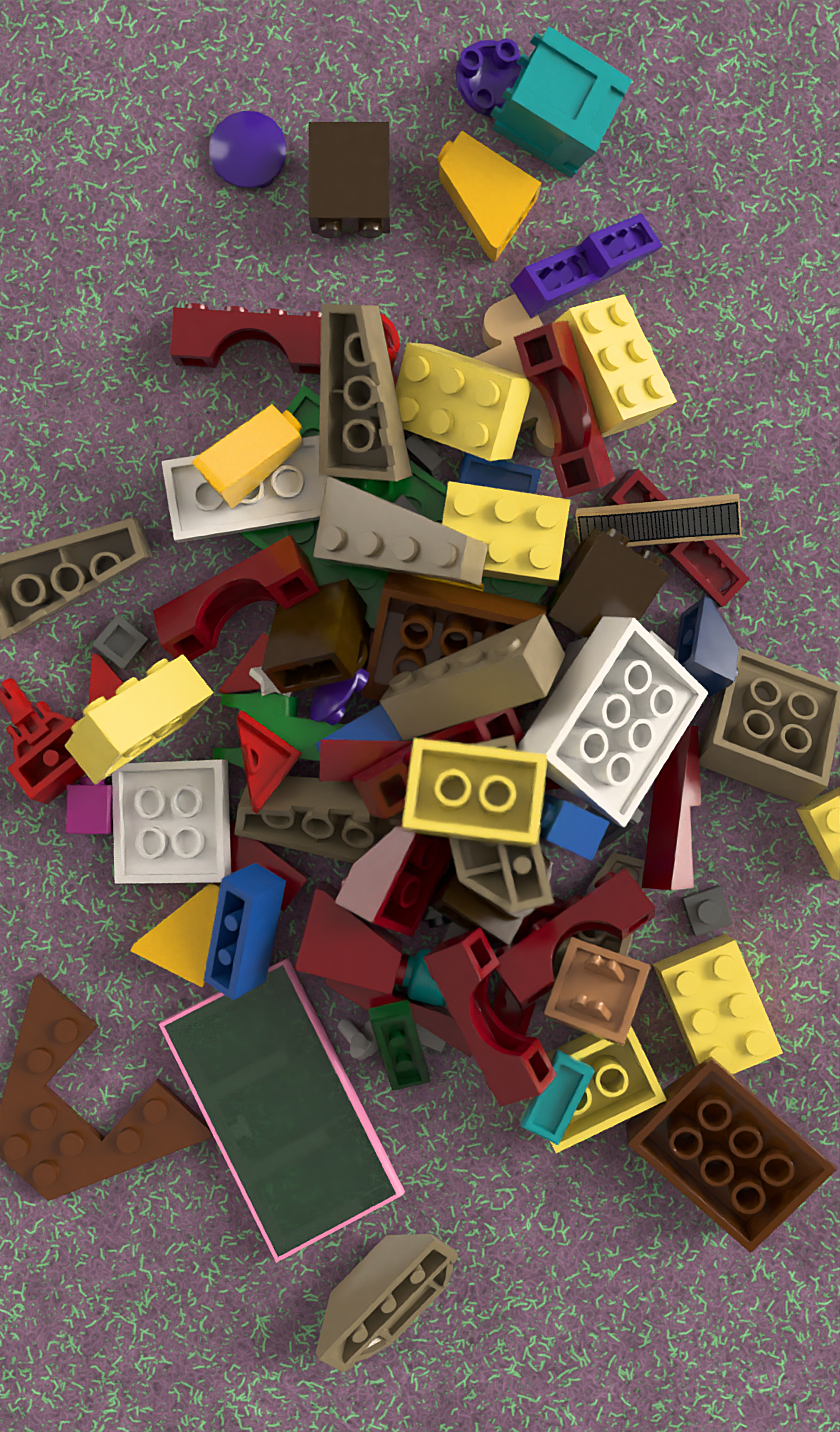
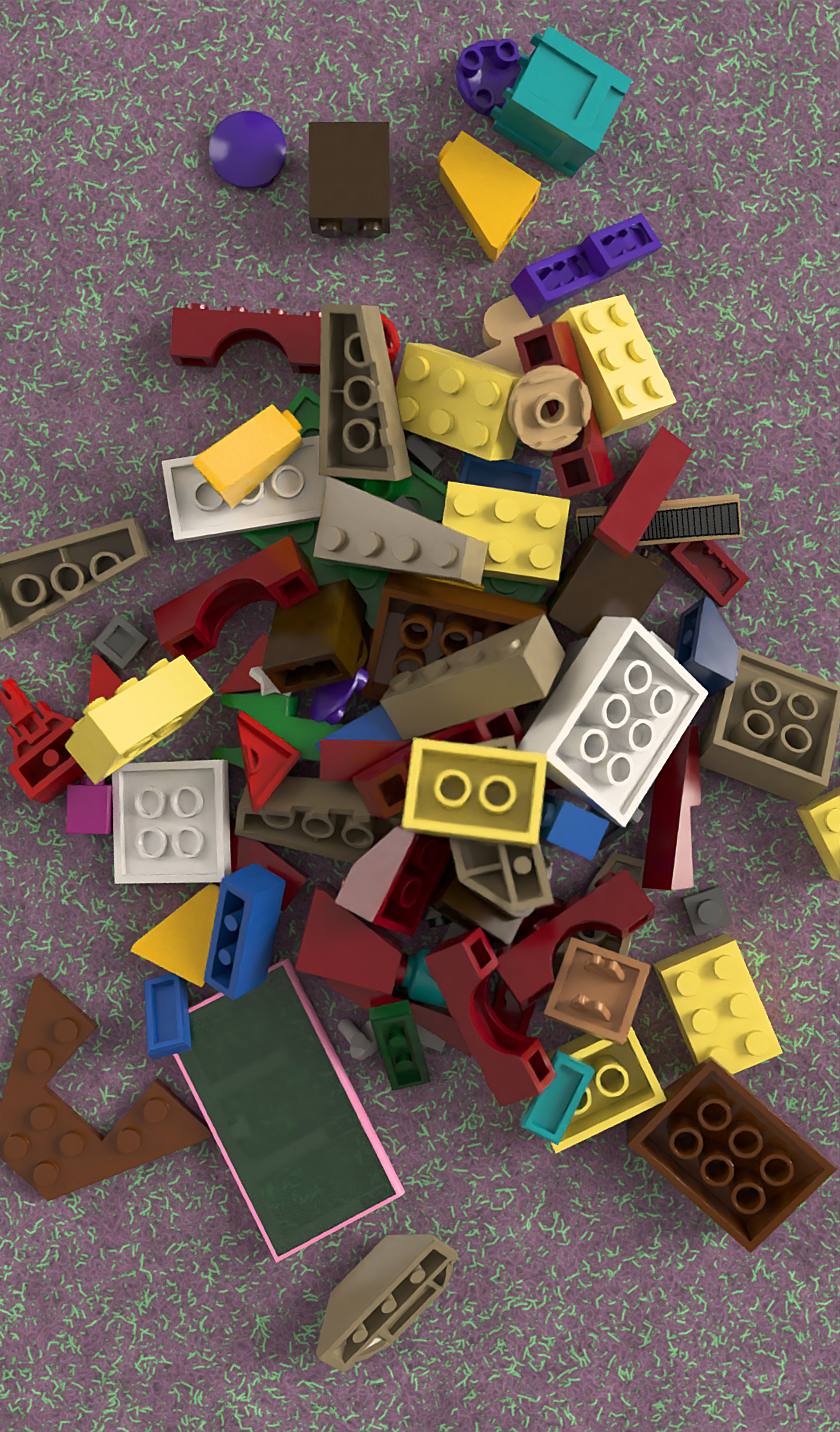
none -> blue tile [144,973,192,1059]
none -> tan tile [507,365,592,451]
none -> dark red slope [592,426,693,560]

